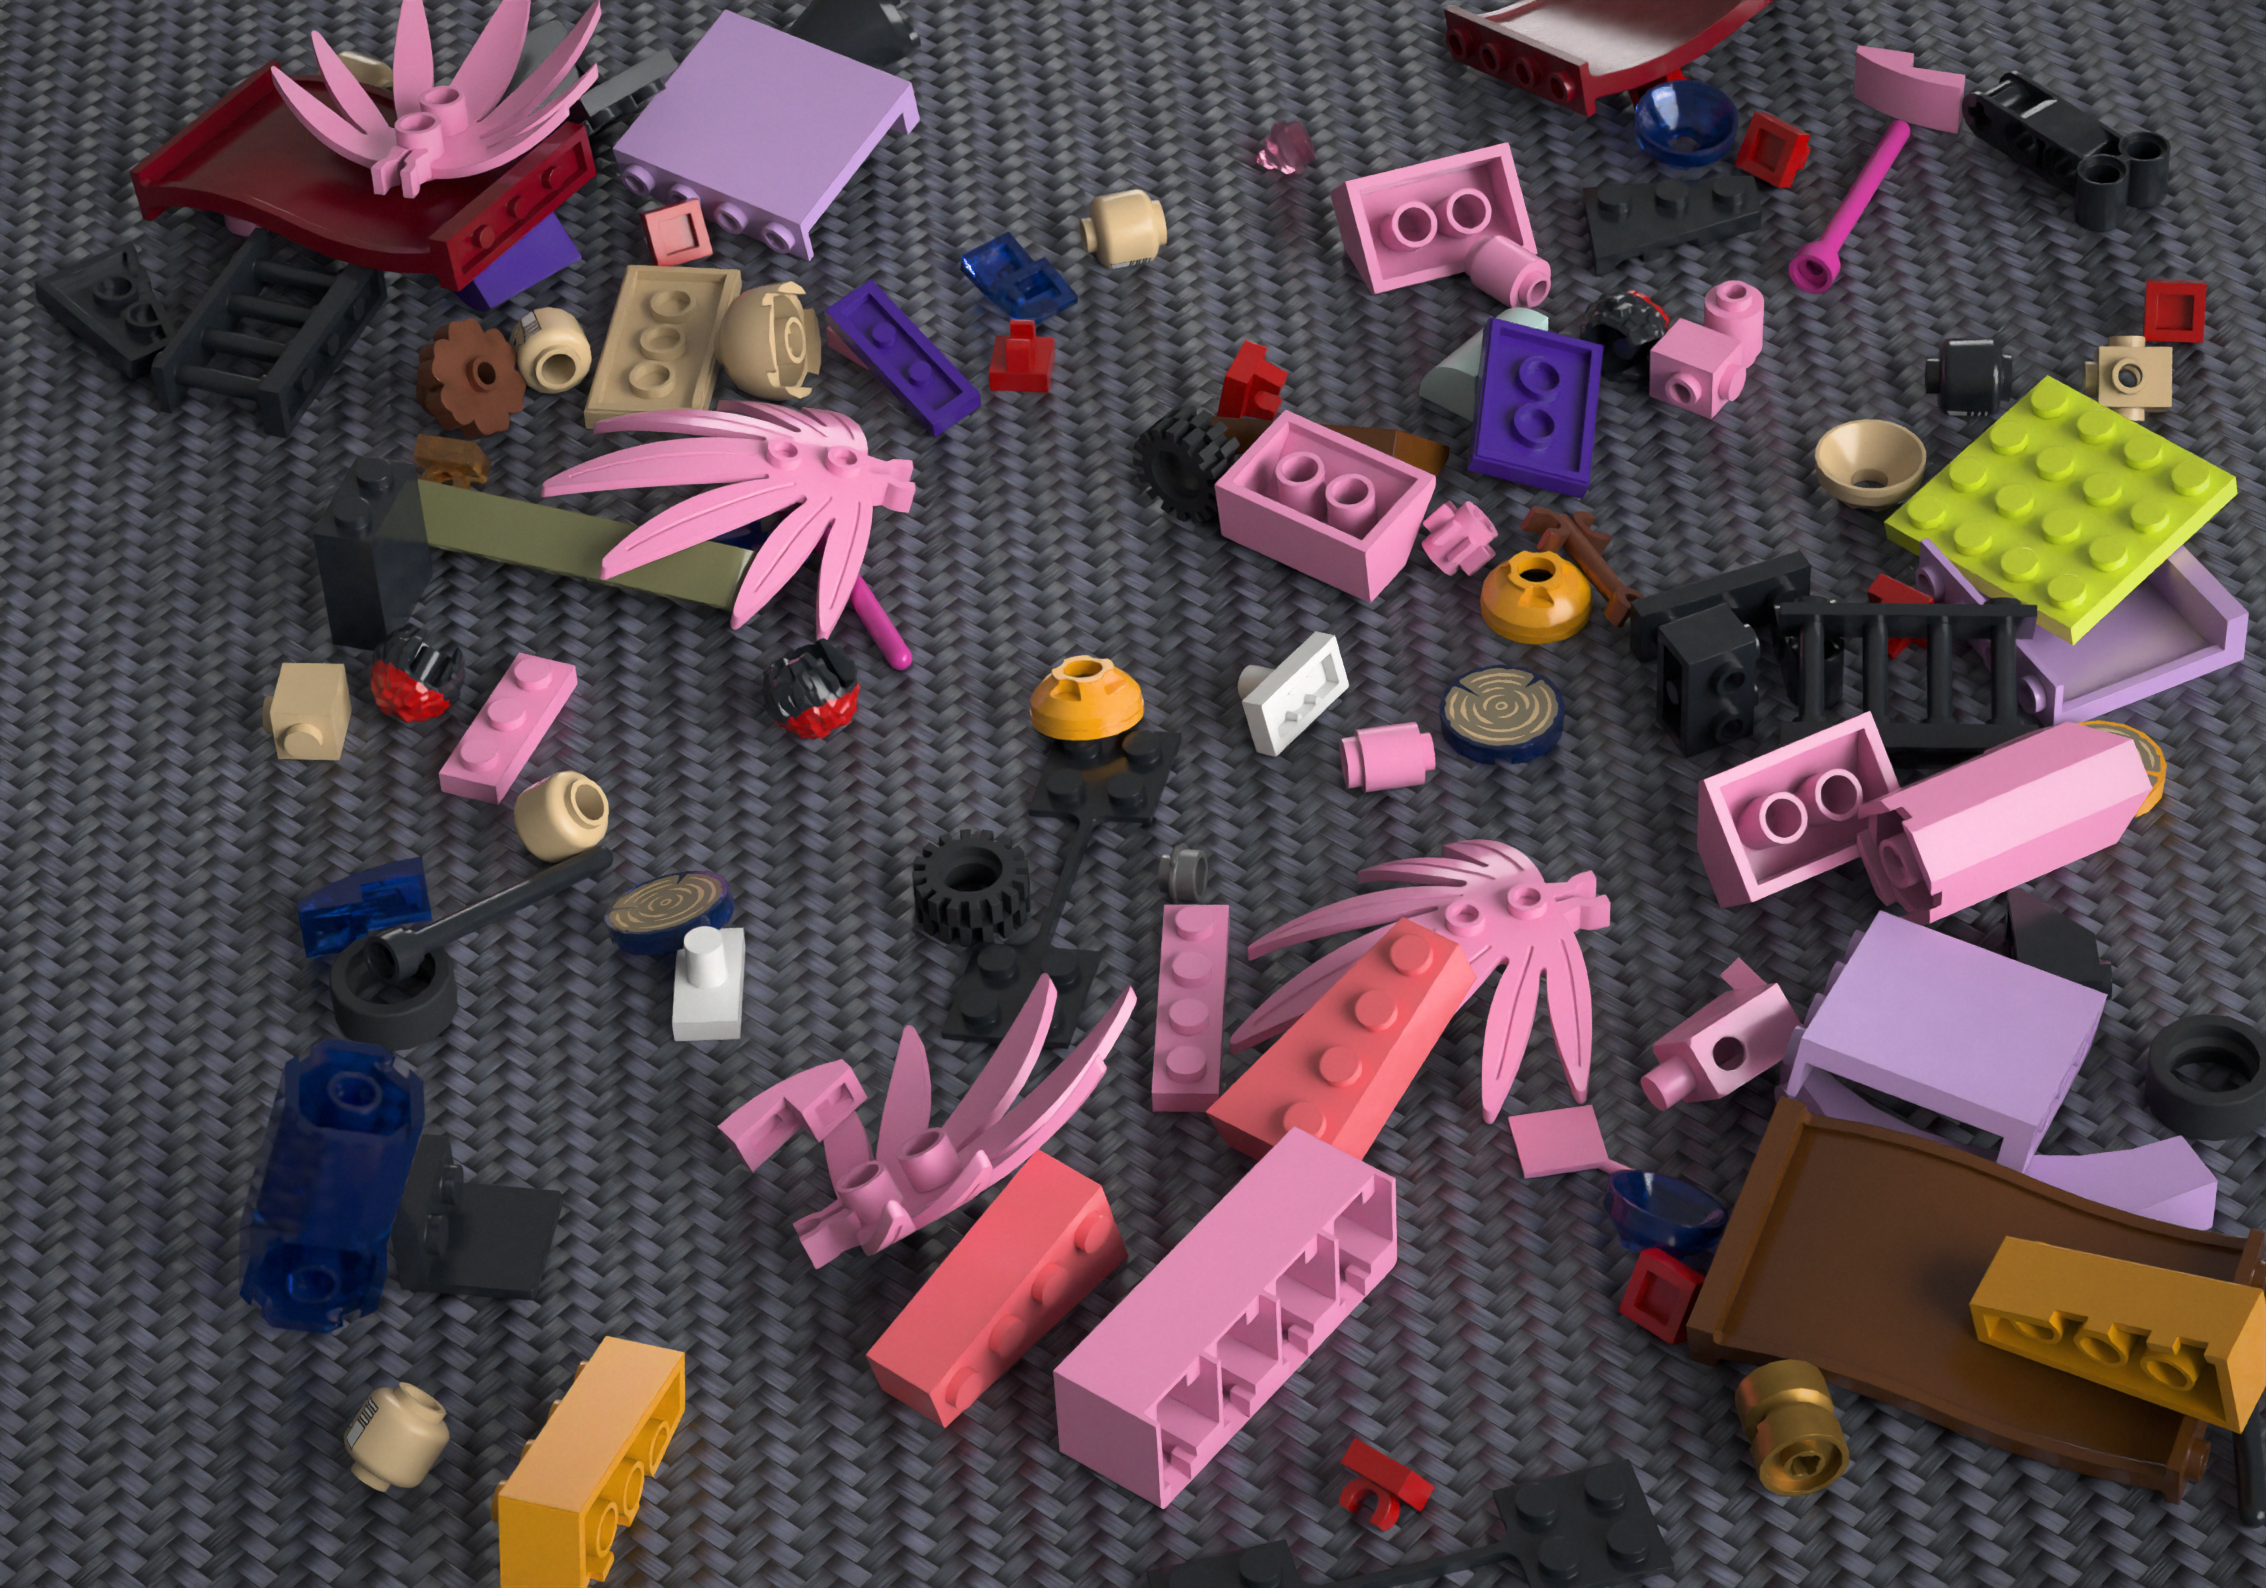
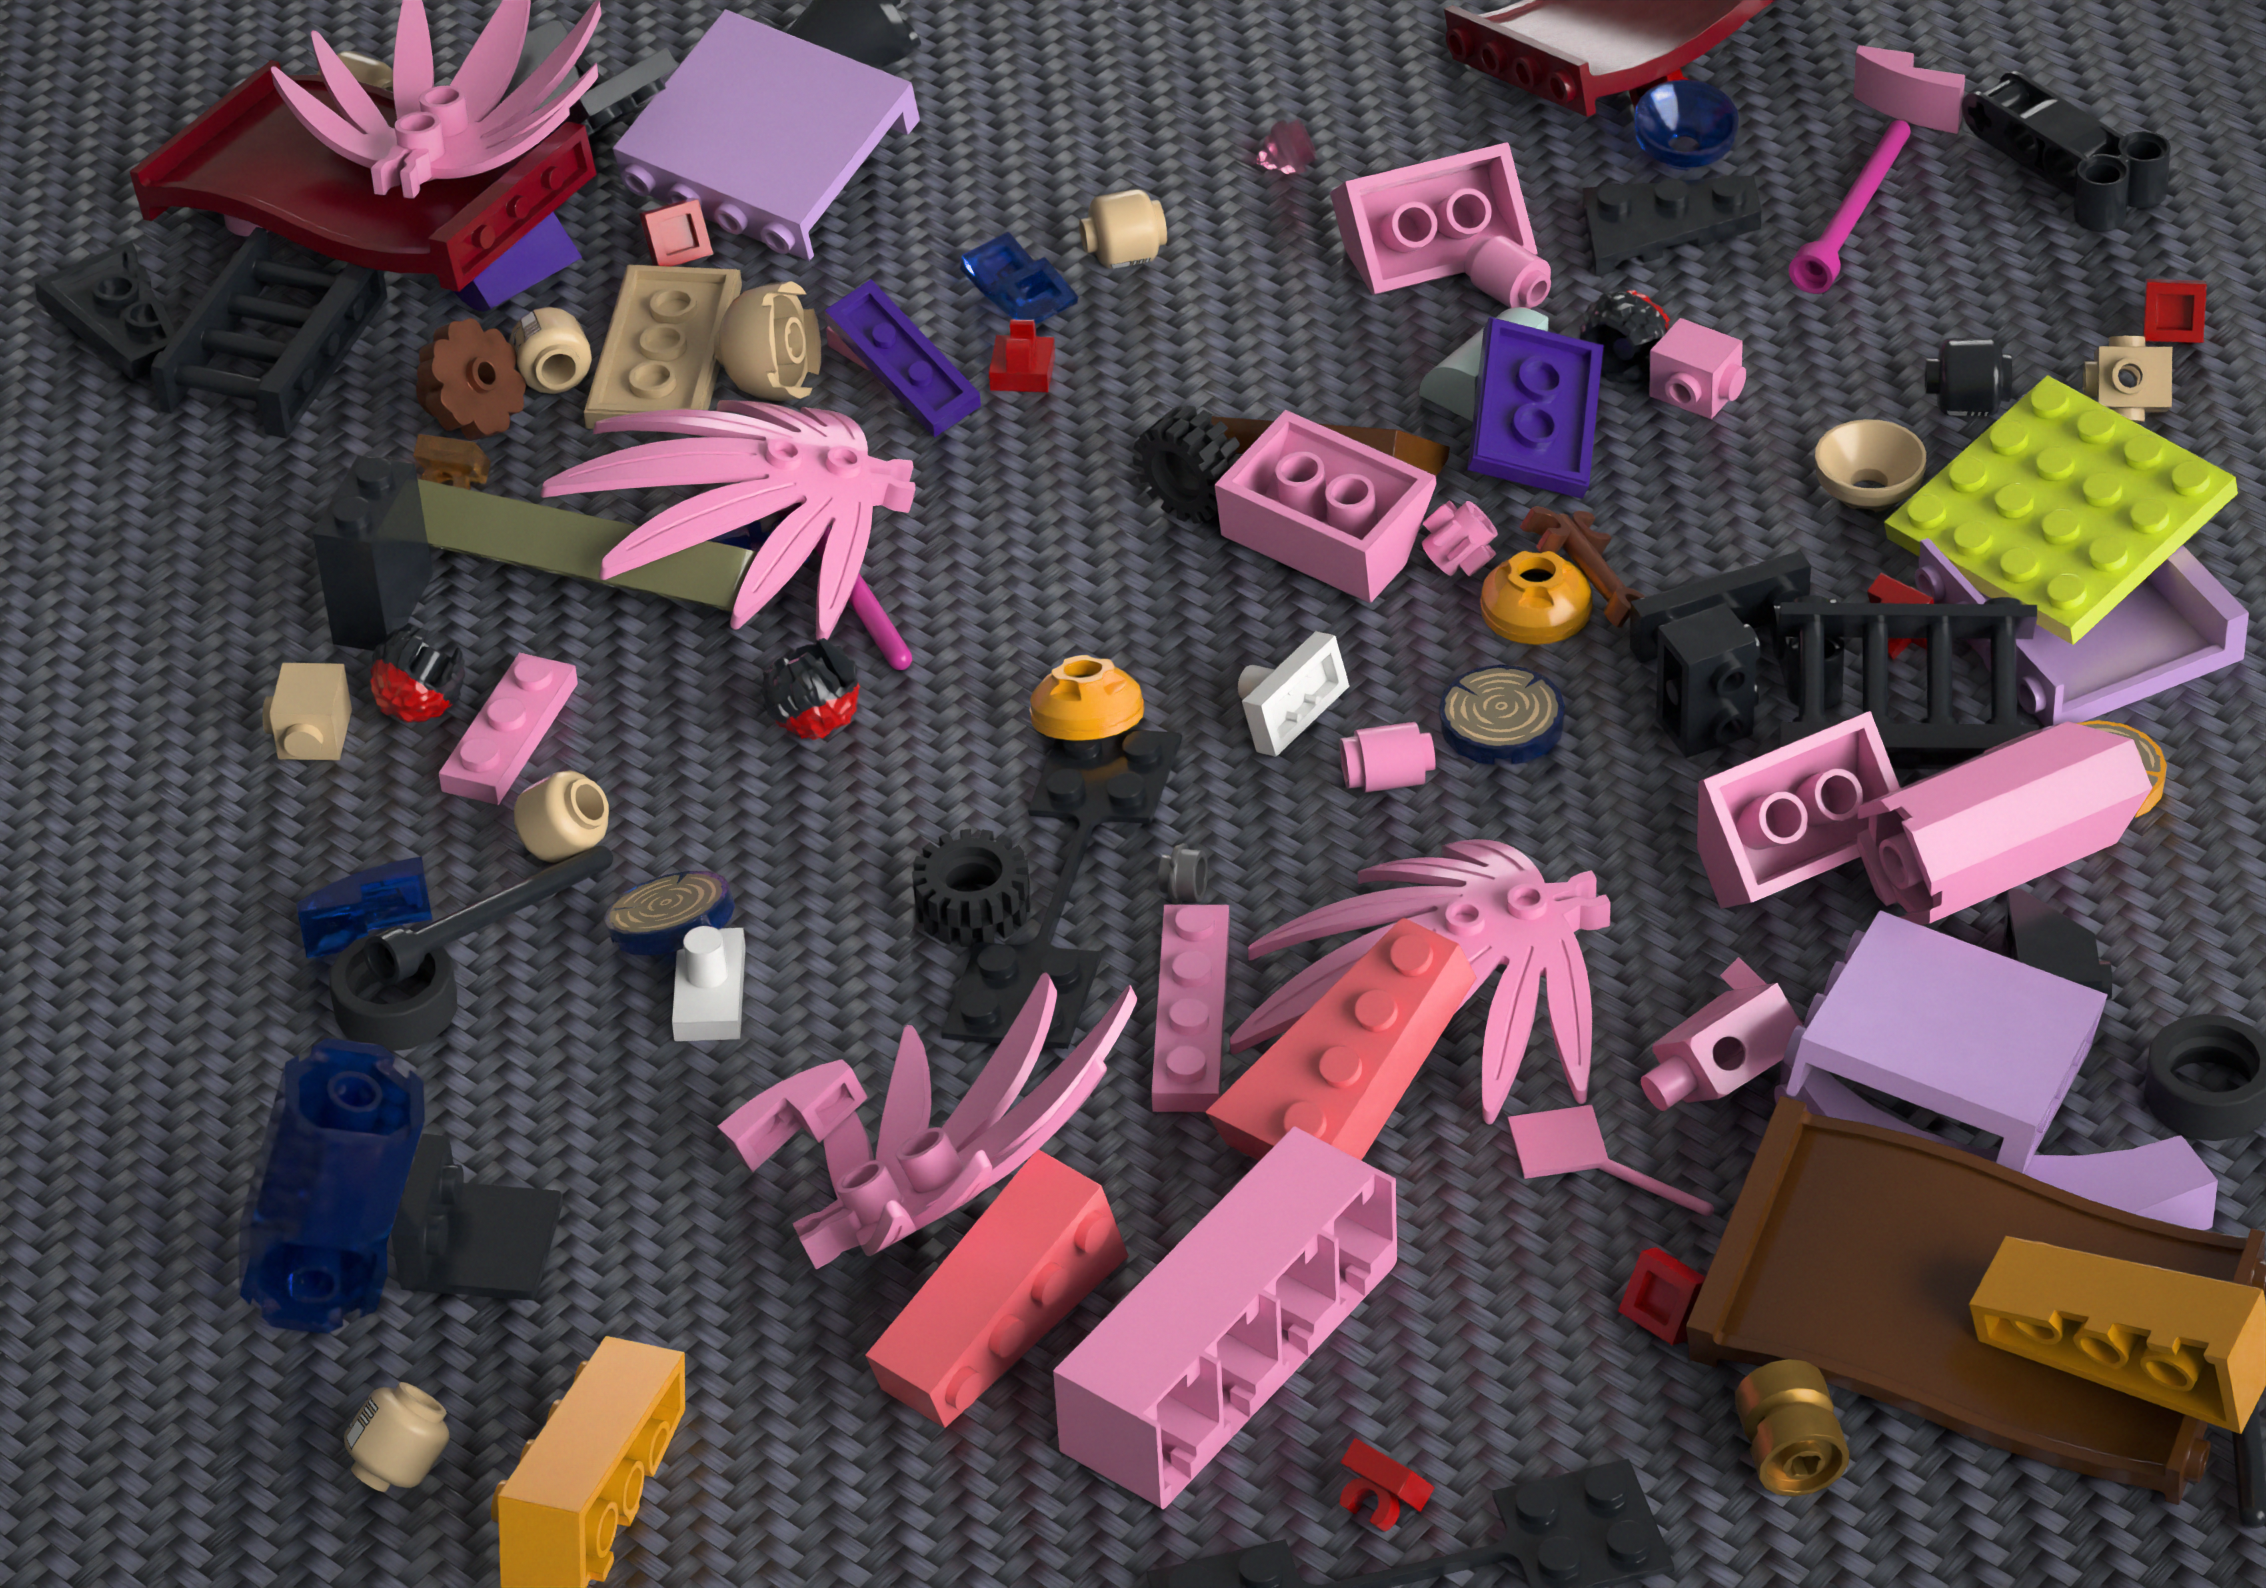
red tile [1217,340,1288,421] -> none
clear blue piece [1602,1169,1729,1260] -> none
bright pink brick [1704,280,1764,369] -> none
red tile [1734,112,1812,188] -> none

